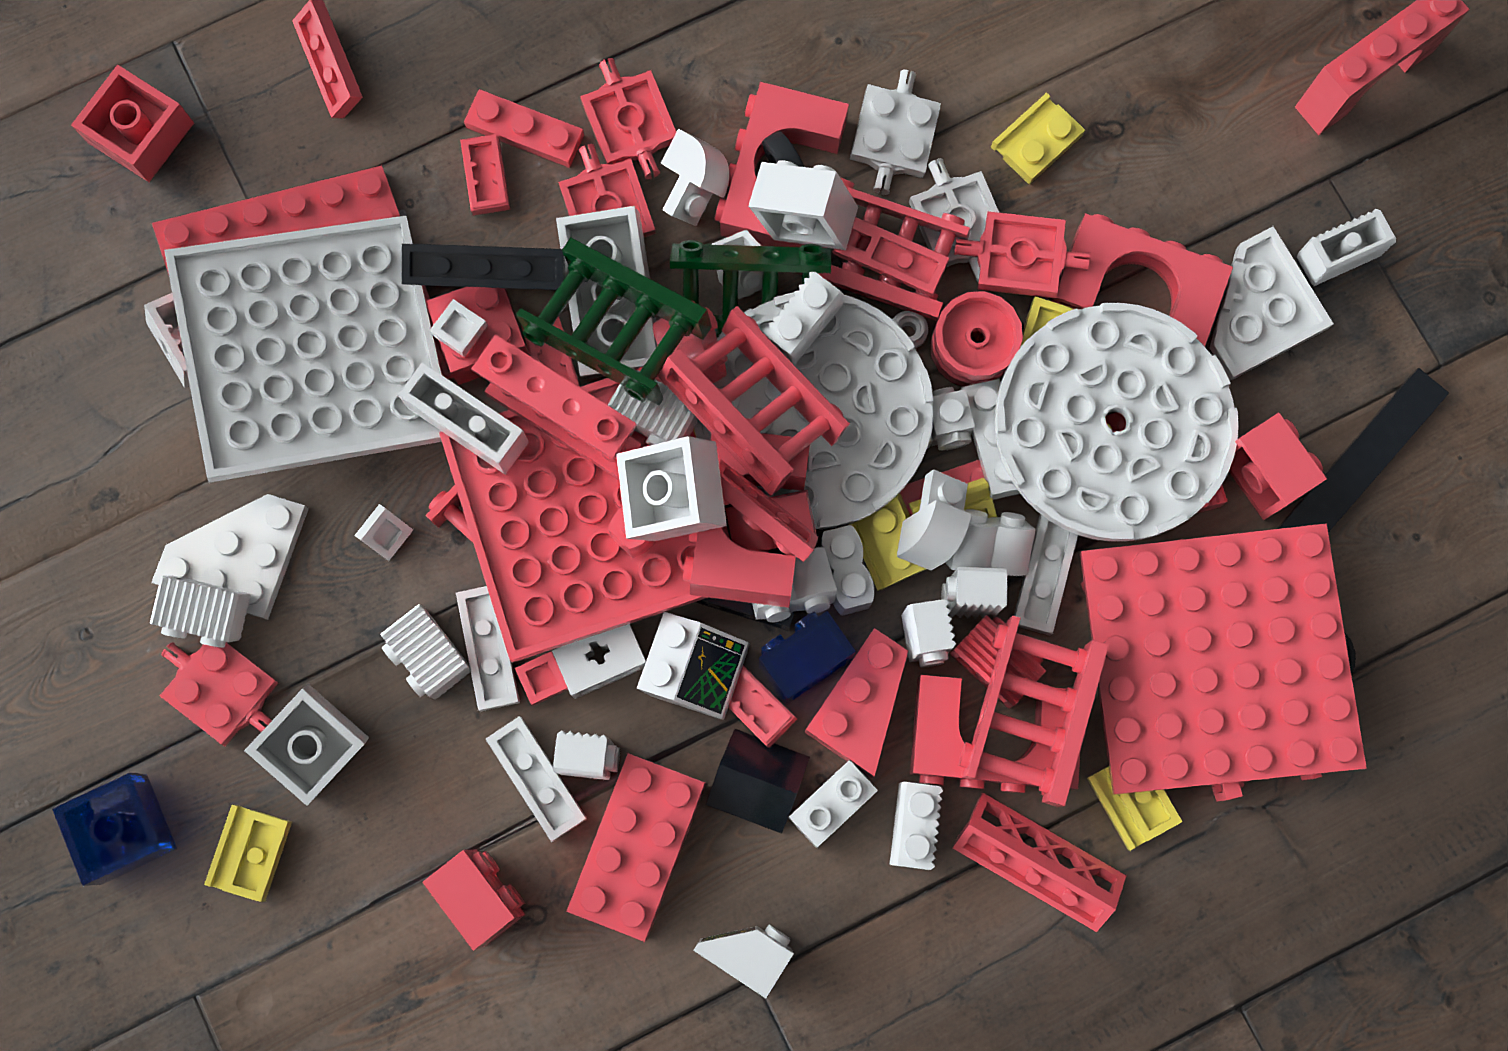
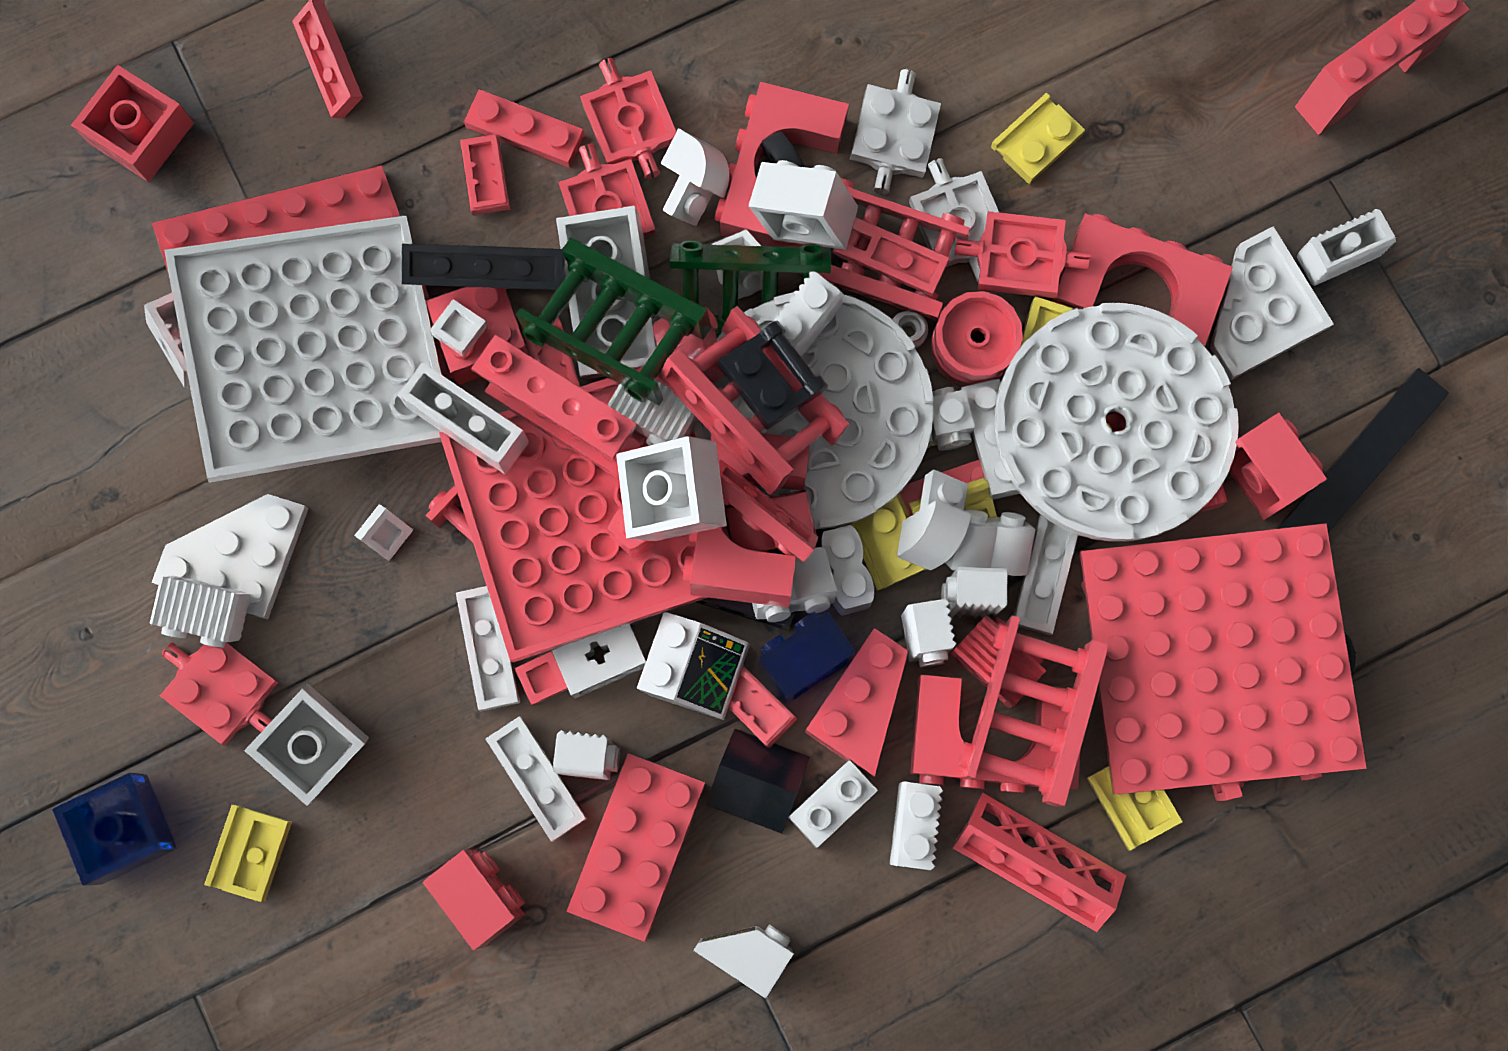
white brick [380,604,471,700] -> none
none -> black plate [718,320,828,430]

